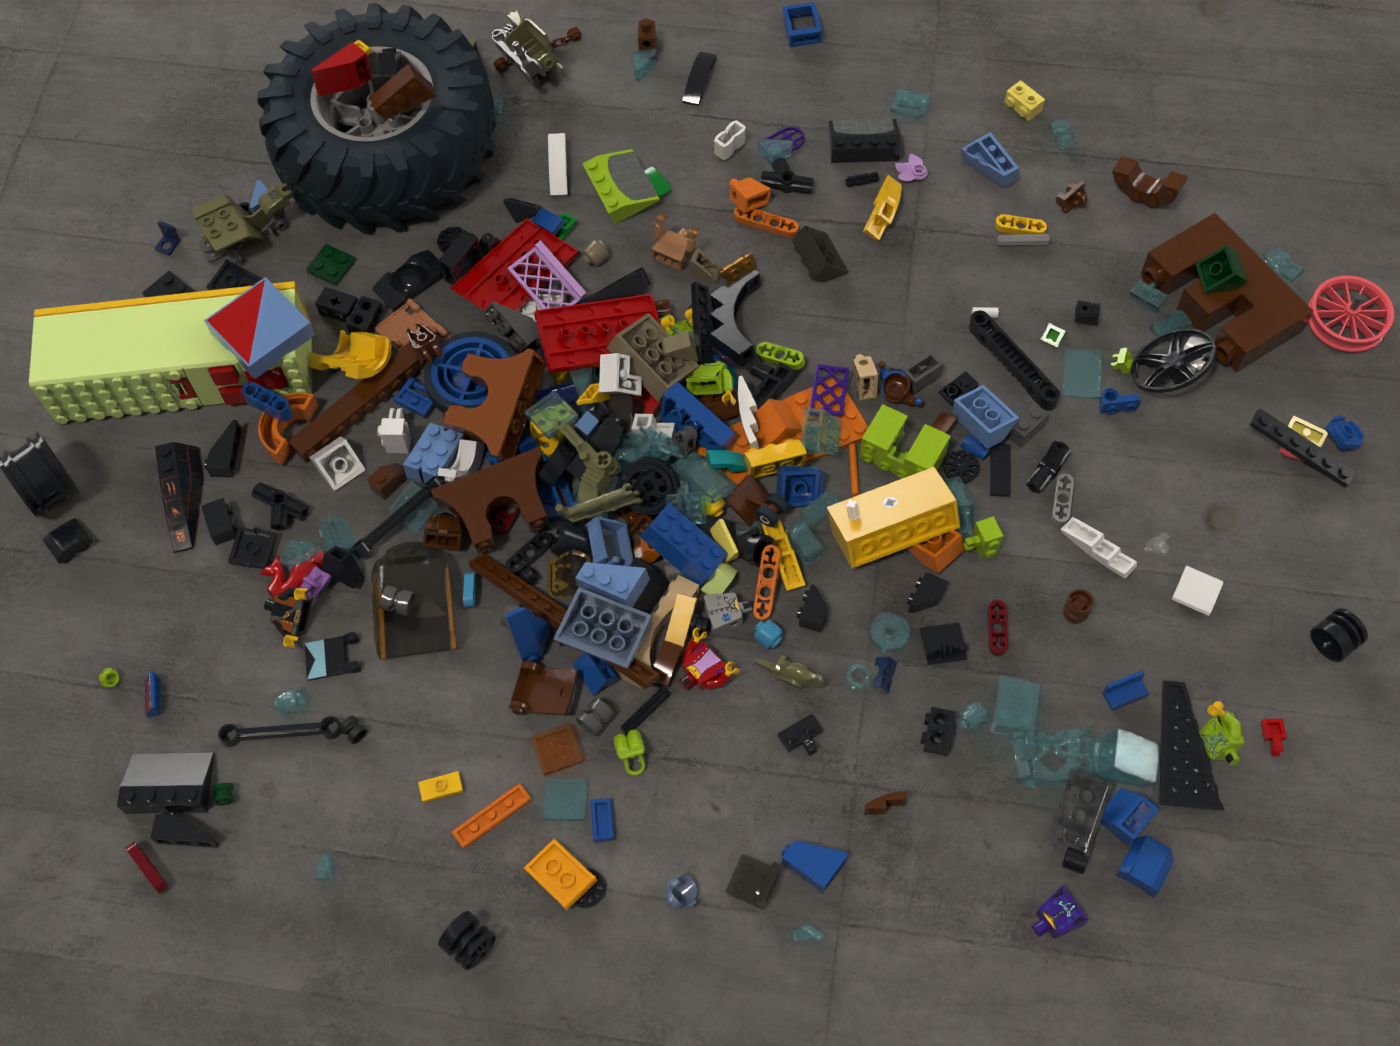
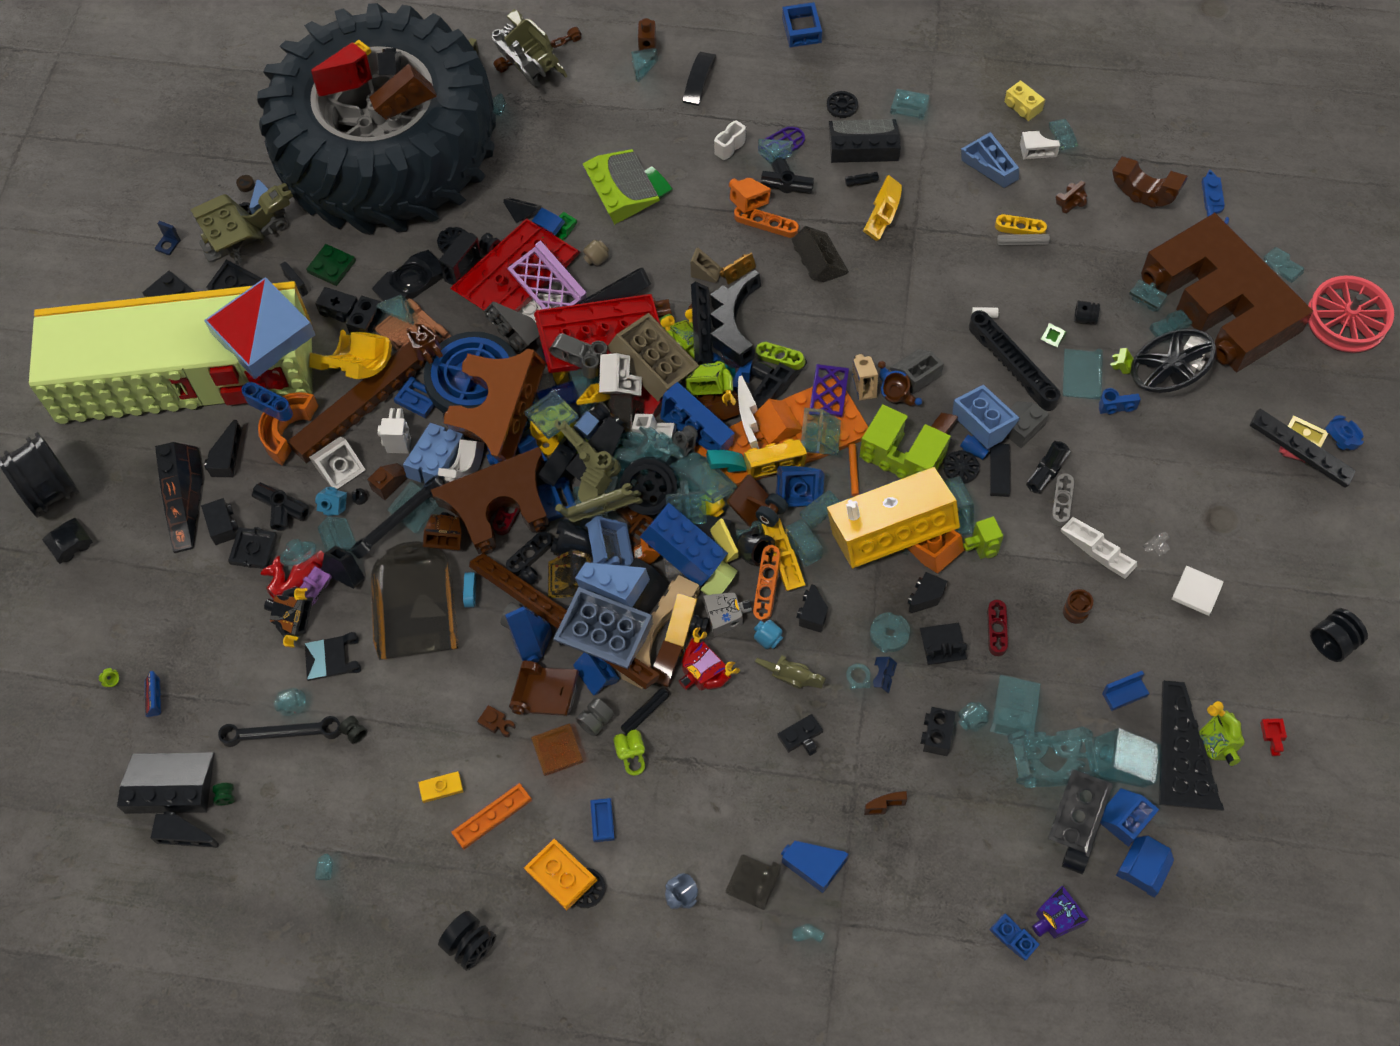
dark red beam [125,841,169,894] -> none
dark grey wheel [380,585,416,616] -> none
clear light blue tile [543,778,587,821] -> none
white slope [548,133,568,197] -> none
medium nougat torso [651,212,699,272] -> none
dark tan slope [662,331,698,362] -> none
lavender plate [895,154,928,182] -> none
black slope [938,371,979,405] -> none
dark green slope [1195,245,1248,294] -> none
none -> dark brown tile [236,175,255,192]
none -> black tile [280,261,308,297]
none -> dark azure brick [315,487,347,516]
none -> black hinge [352,488,368,505]
none -> clear light blue slope [376,295,414,325]
none -> reddish brown plate [477,705,516,737]
none -> dark grey piece [549,333,607,379]
none -> blue slope [733,360,753,395]
none -> black wheel [827,91,858,118]
none -> blue slope [989,914,1040,961]
none -> white arch [1020,131,1060,159]
none -> blue plate [1201,170,1229,224]

